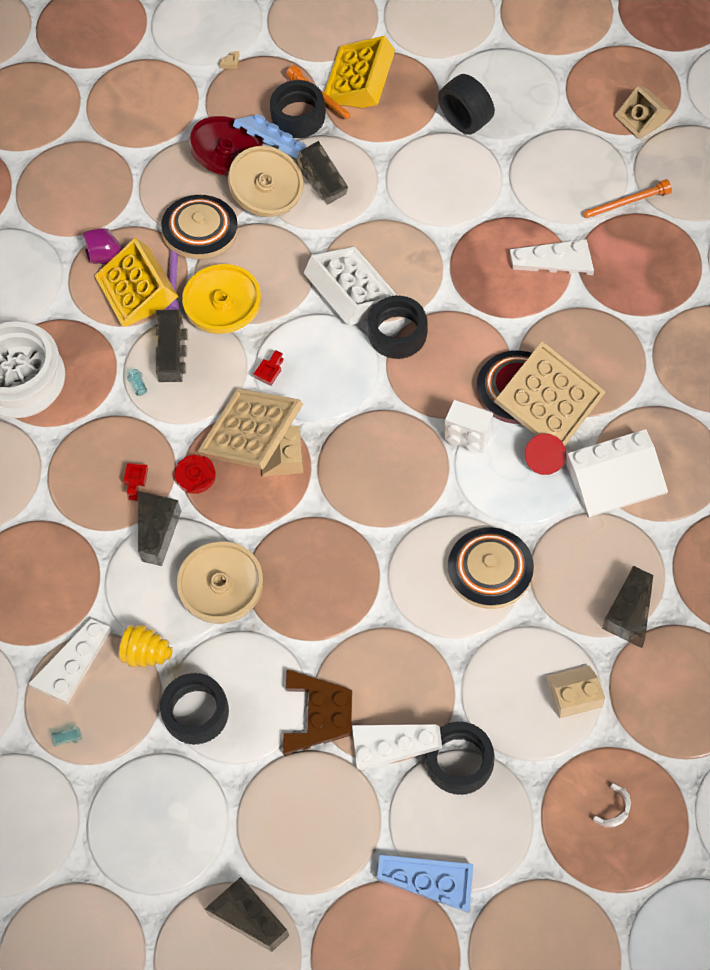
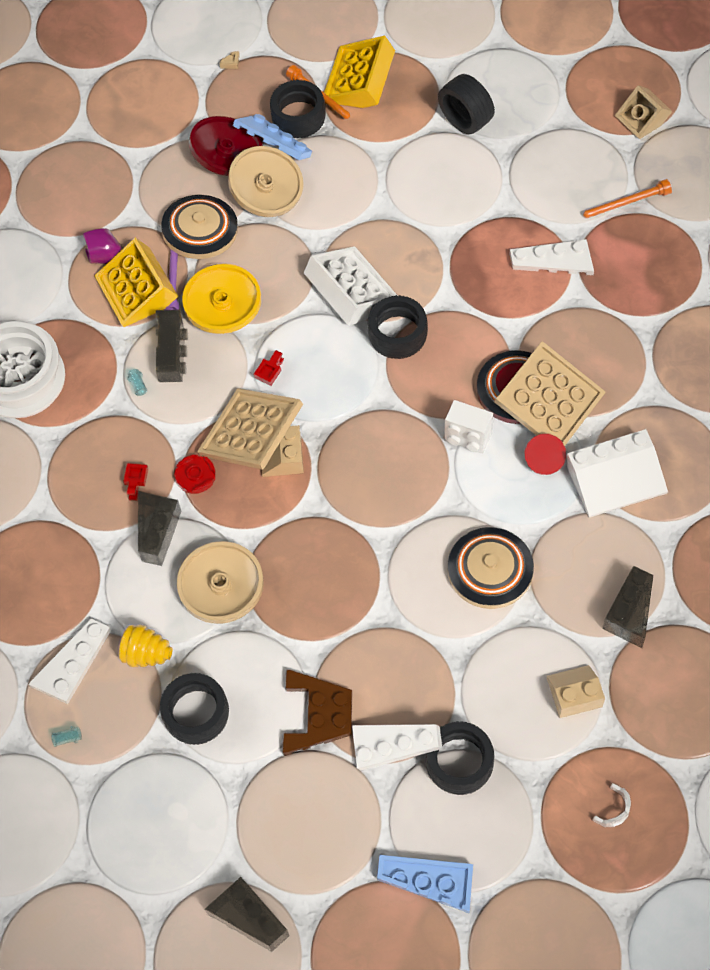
clear smoke wedge [296,141,348,205] -> none

